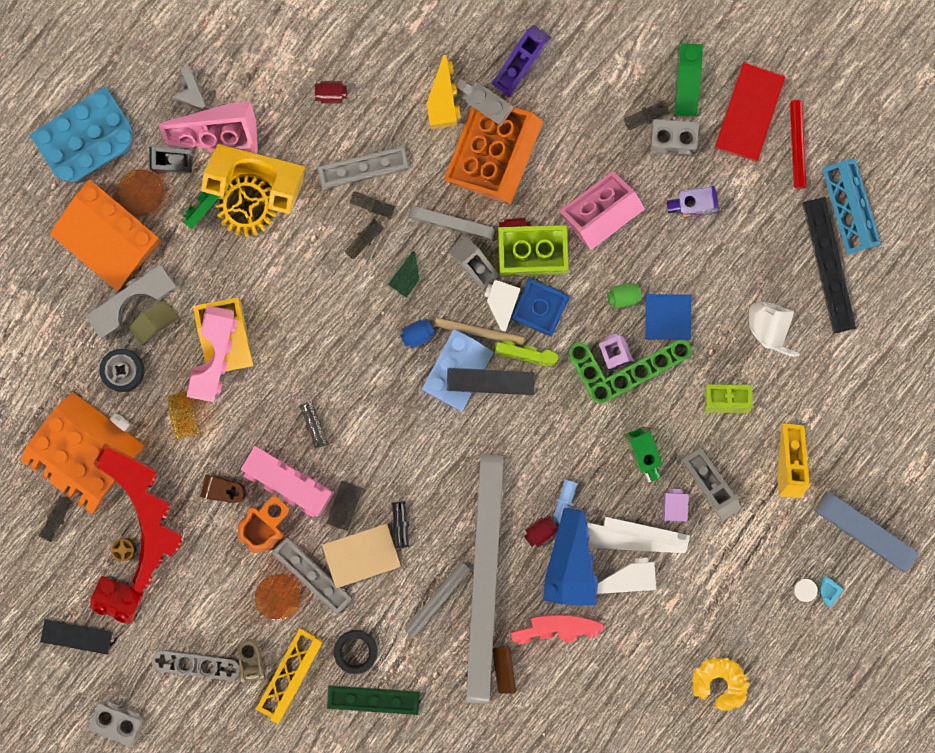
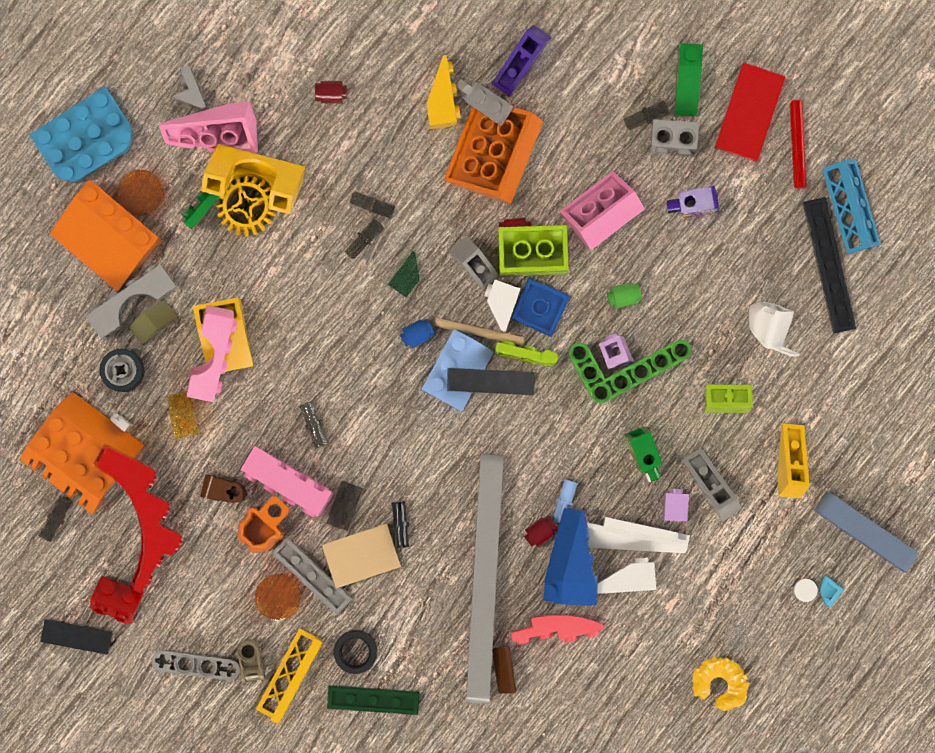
light grey brick [88,700,145,747] -> none
pearl gold wheel [111,538,137,562] -> none
black slope [149,146,192,174] -> none
light grey tile [317,146,410,190] -> none
light grey axle [405,562,470,637] -> none
light grey beam [408,206,496,241] -> none
blue tile [645,294,691,340] -> none

